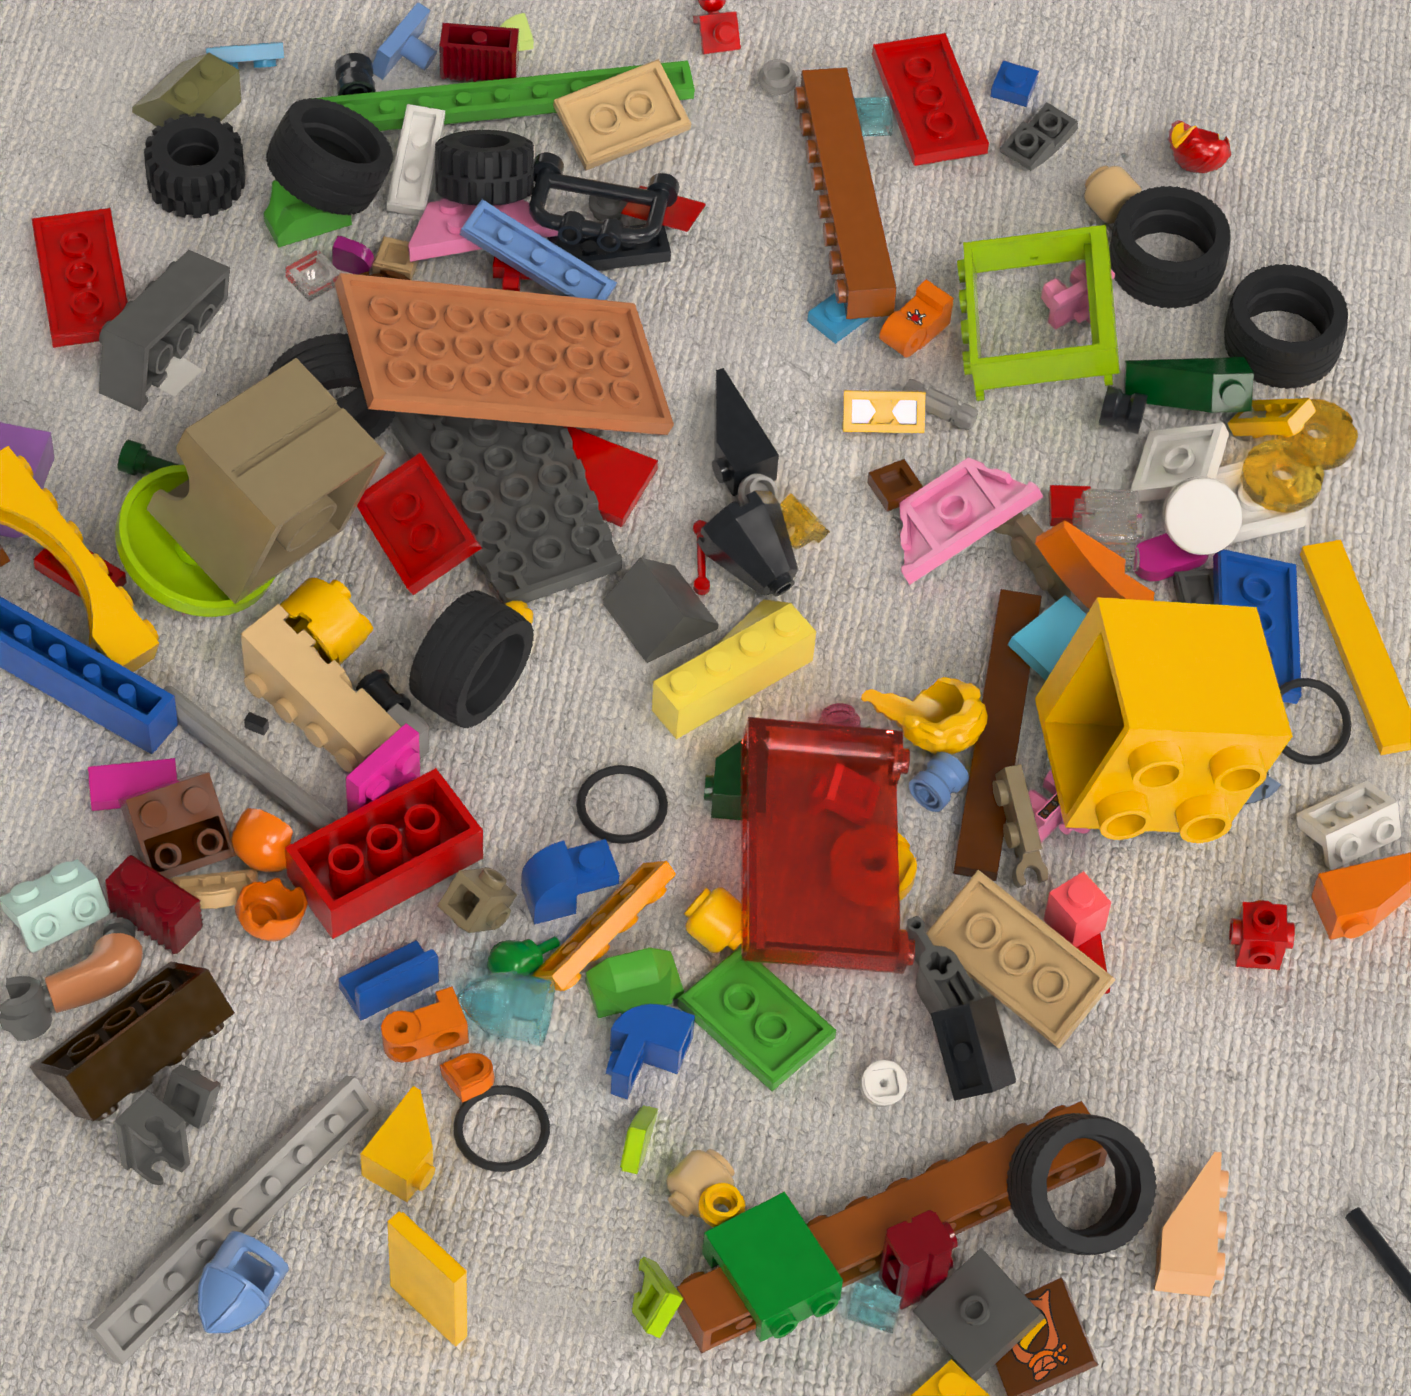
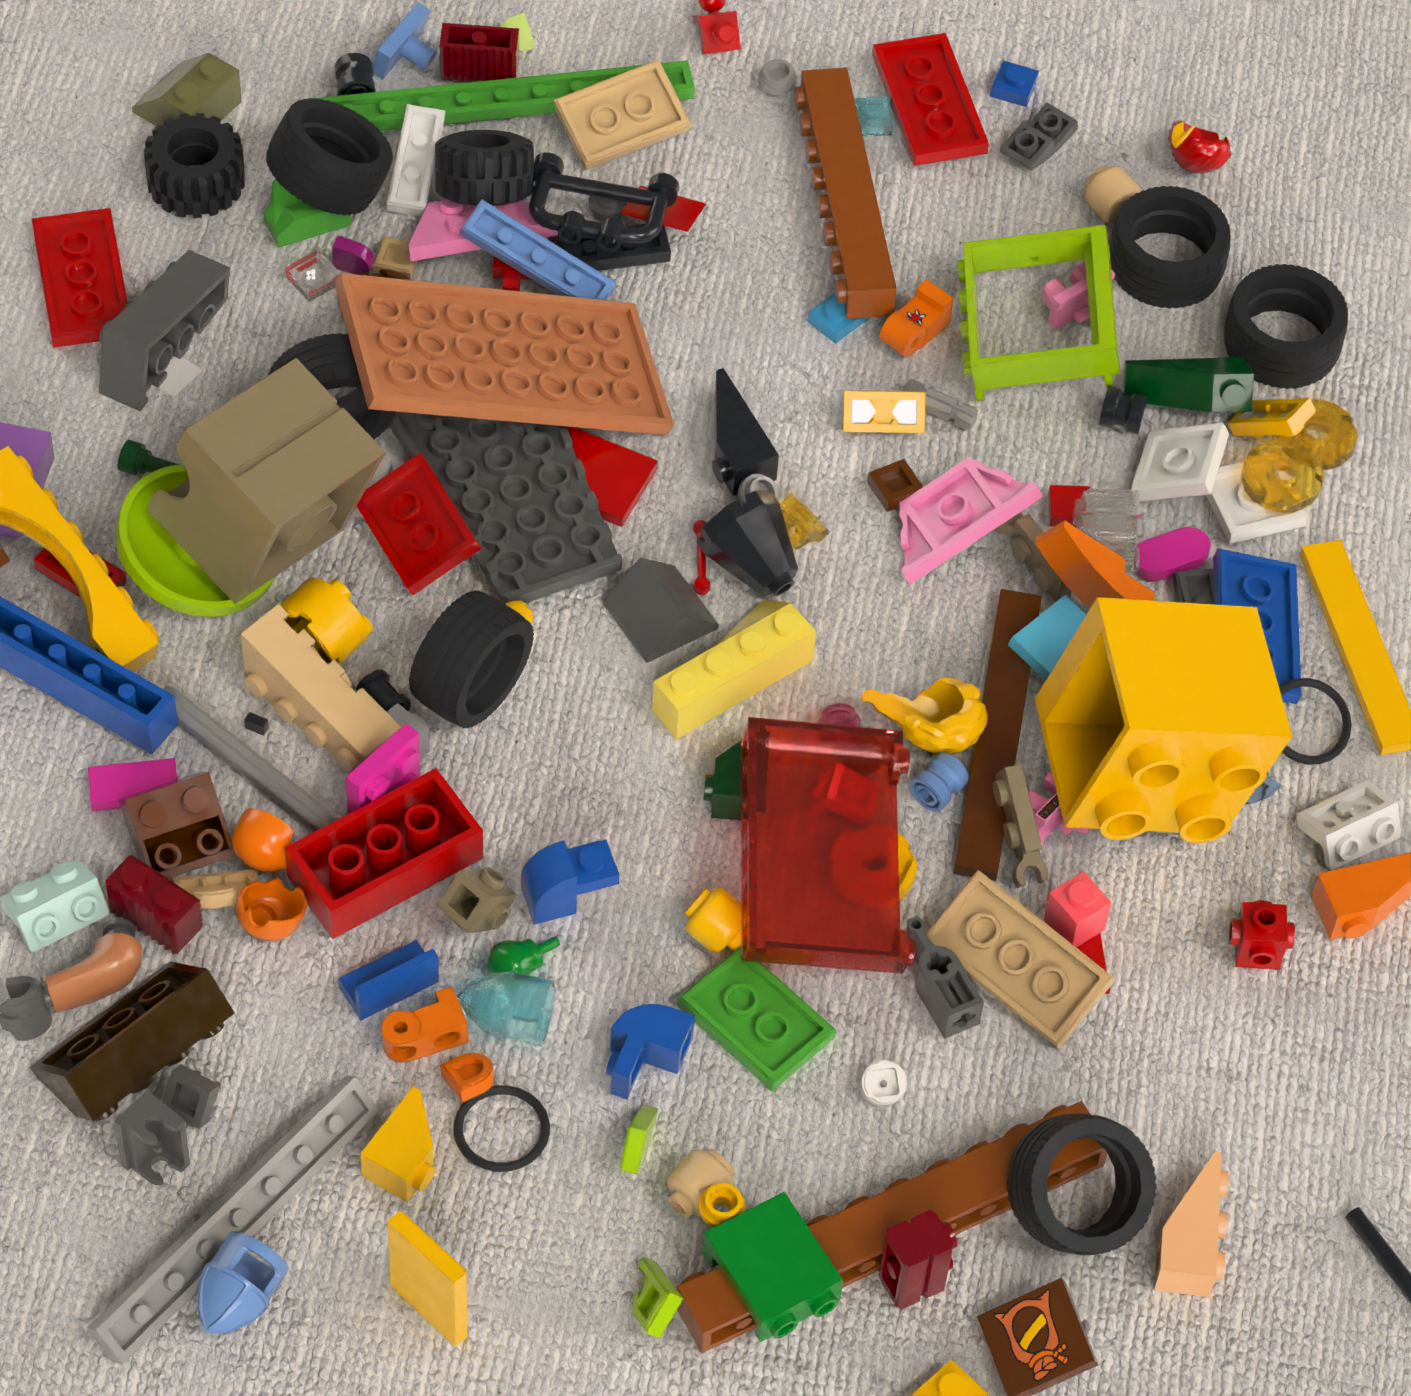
dark azure plate [205,42,284,69] -> none
light orange plate [529,861,676,991] -> none
black tyre [576,765,668,844] -> none
bright green slope [585,947,684,1018] -> none
clear light blue plate [848,1282,902,1334] -> none
dark grey plate [913,1247,1045,1381] -> none
black panel [931,996,1016,1101] -> none
white head [1162,476,1242,555] -> none

